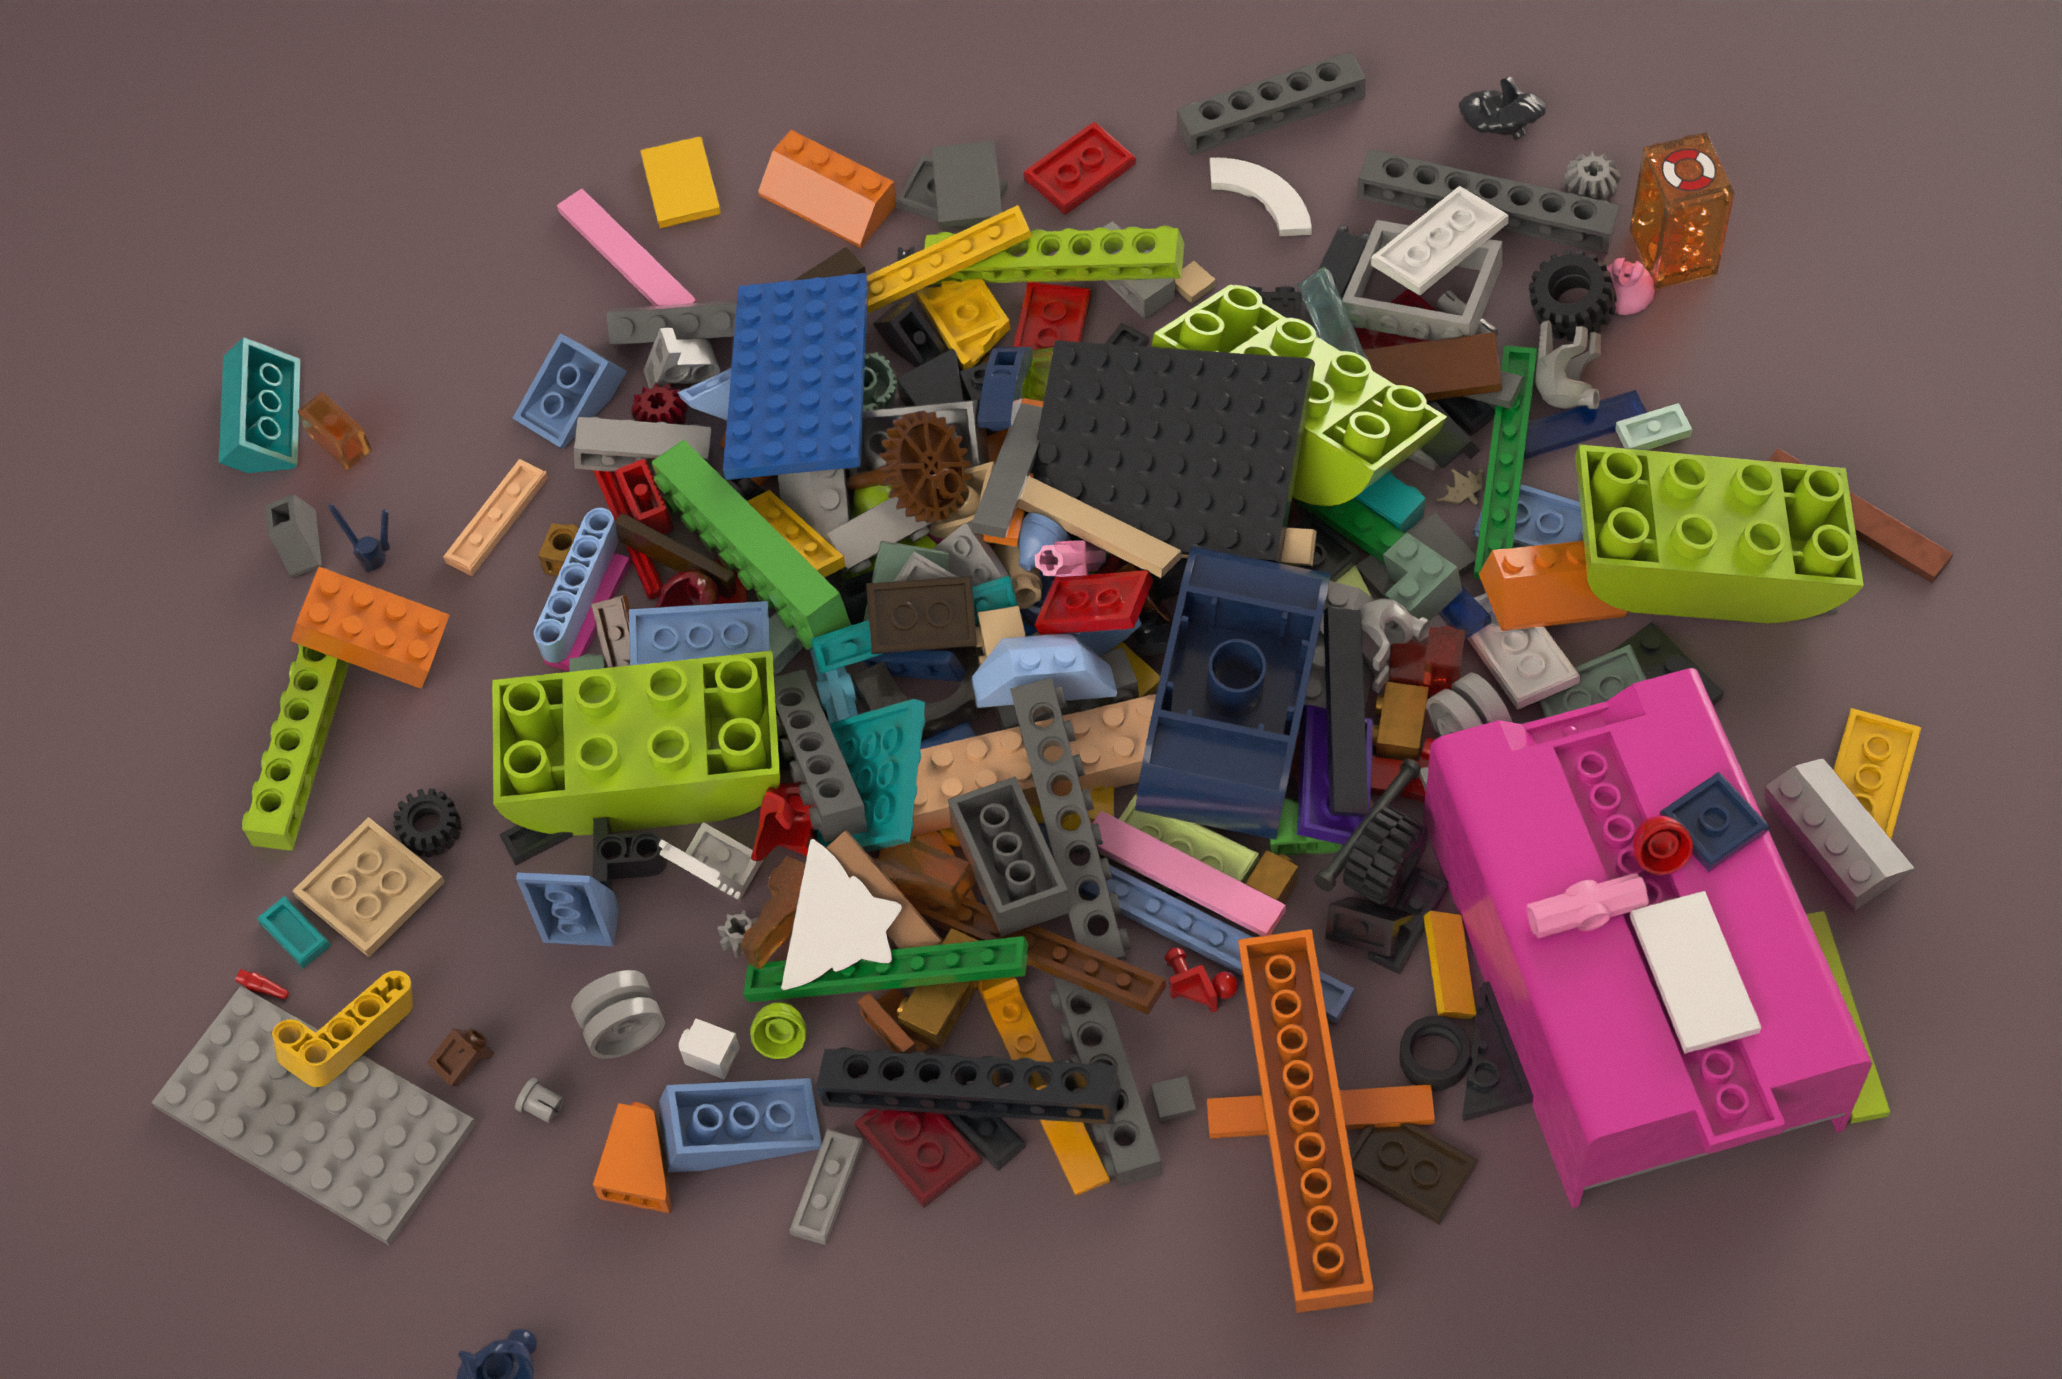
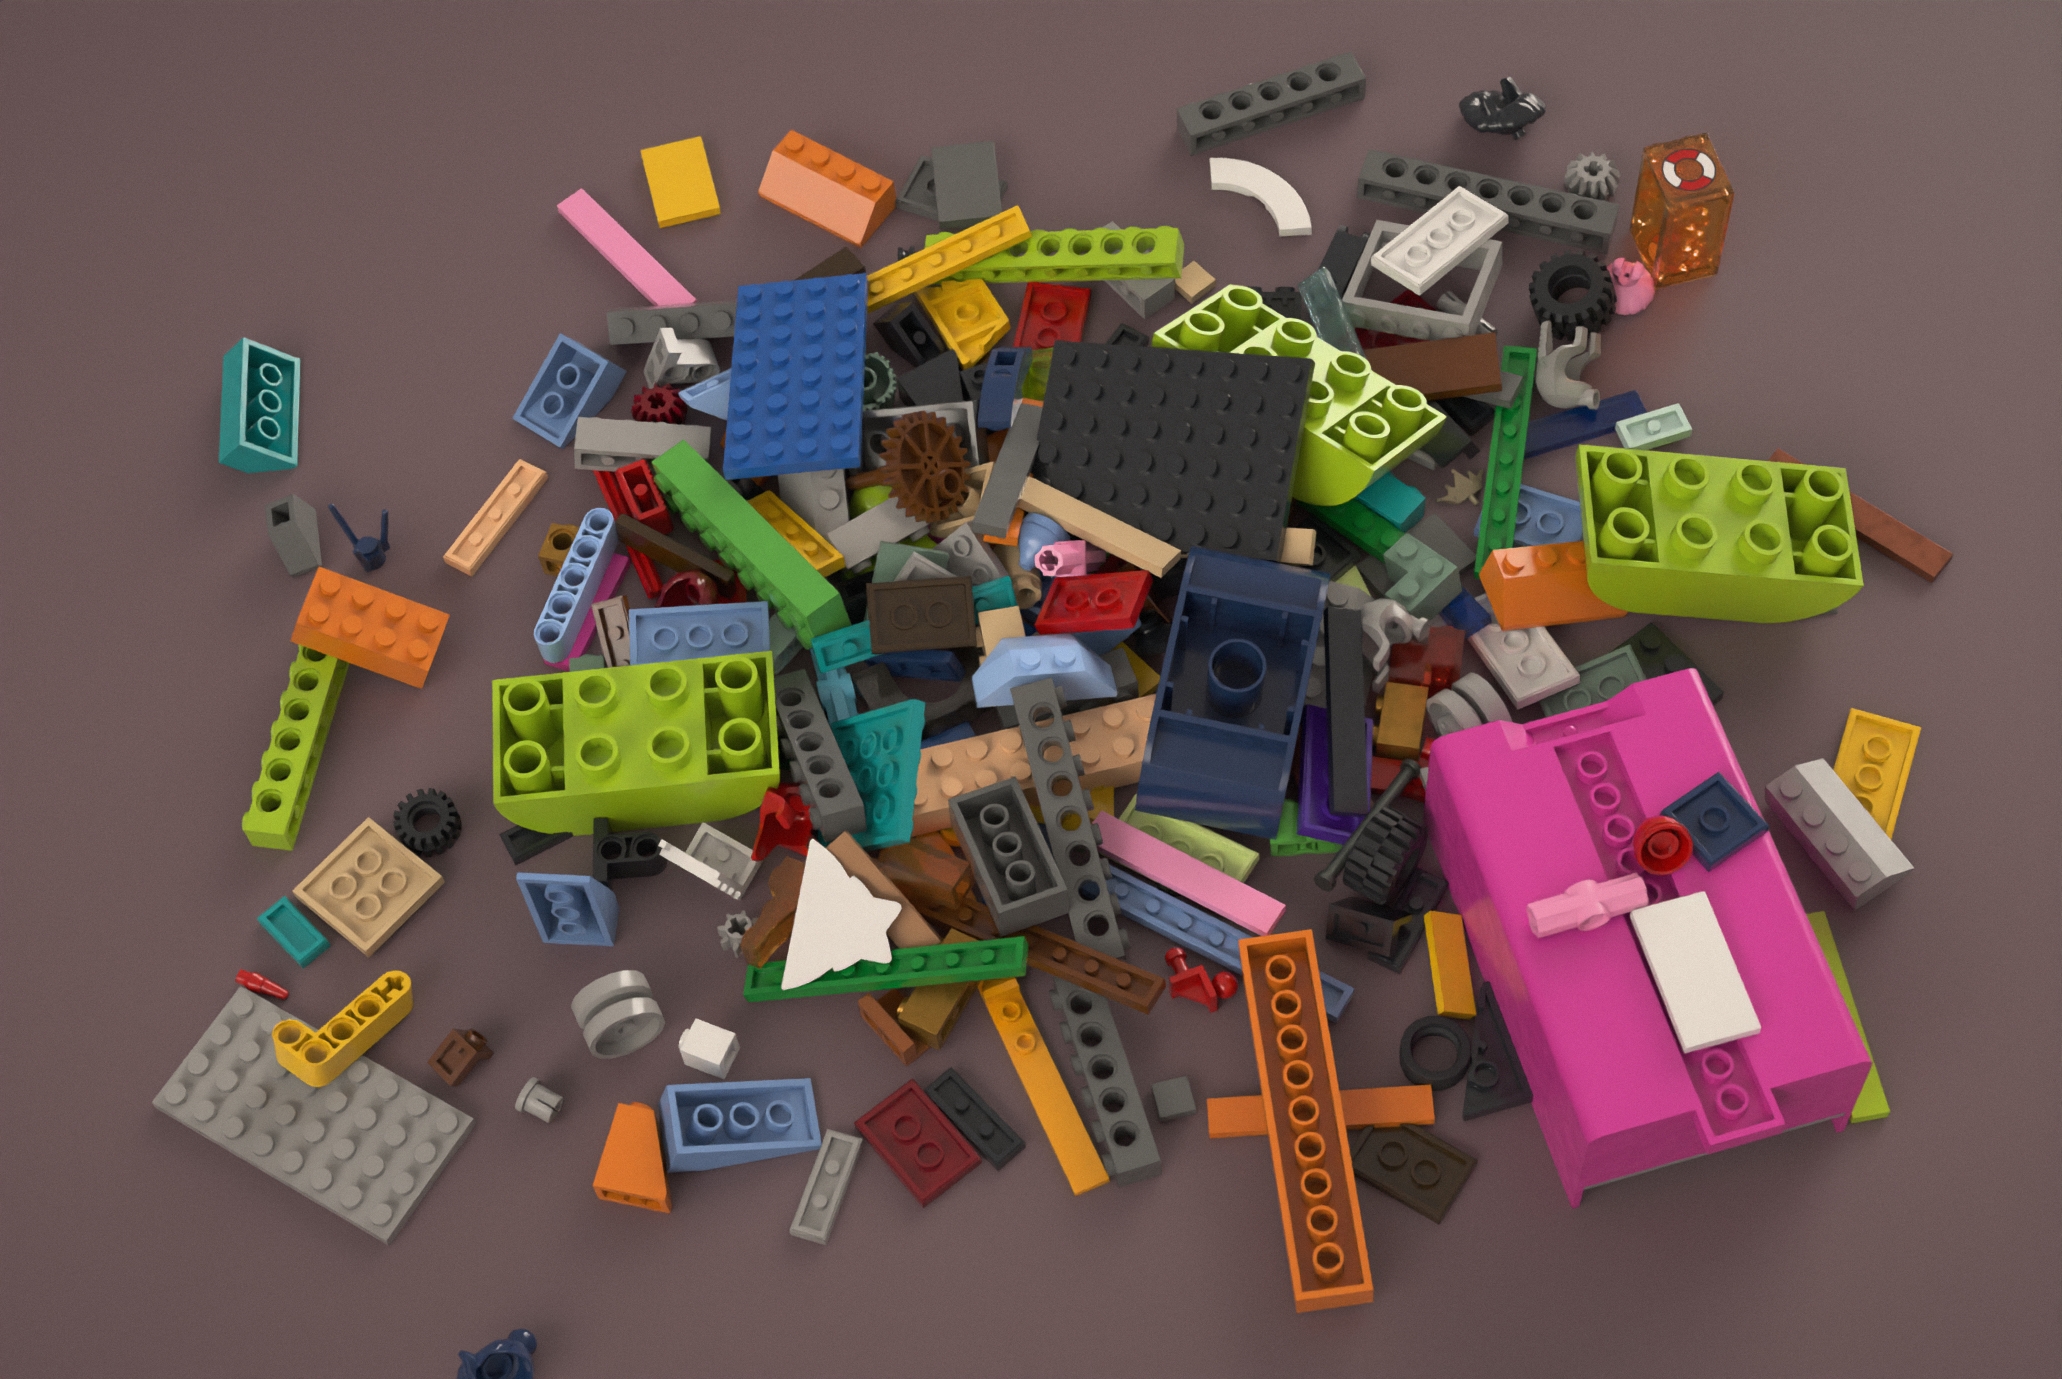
clear orange brick [297,391,372,470] -> none
lime helmet [750,1002,806,1059] -> none
black brick [816,1047,1121,1125] -> none
red tile [1023,121,1136,215] -> none
pearl gold brick [1245,850,1298,904] -> none

